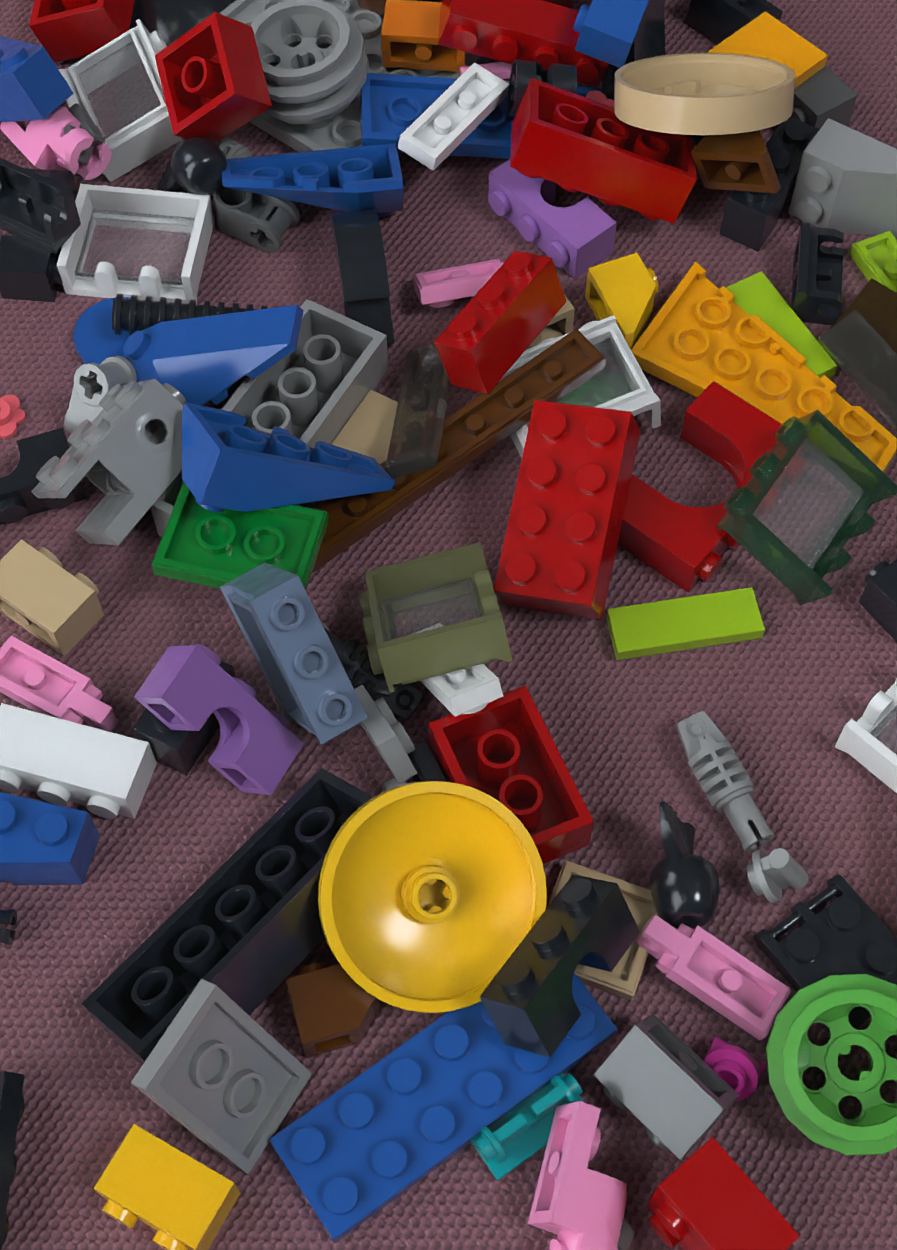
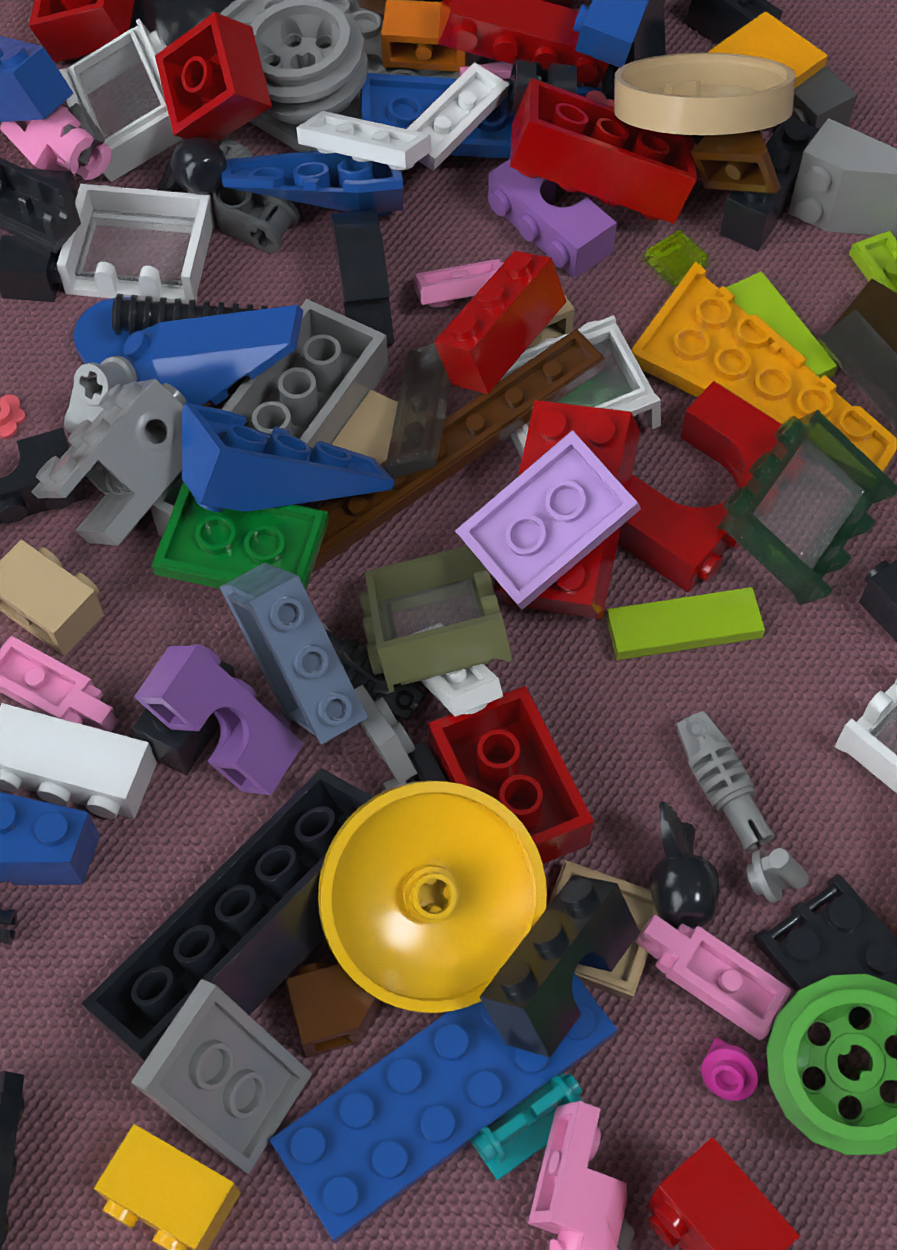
yellow slope [585,253,659,349] -> none
brick [594,1014,740,1160] -> none
black hinge [791,223,844,325] -> none
none -> white plate [296,111,432,170]
none -> lavender plate [455,430,641,610]
none -> clear neon green tile [645,230,709,287]

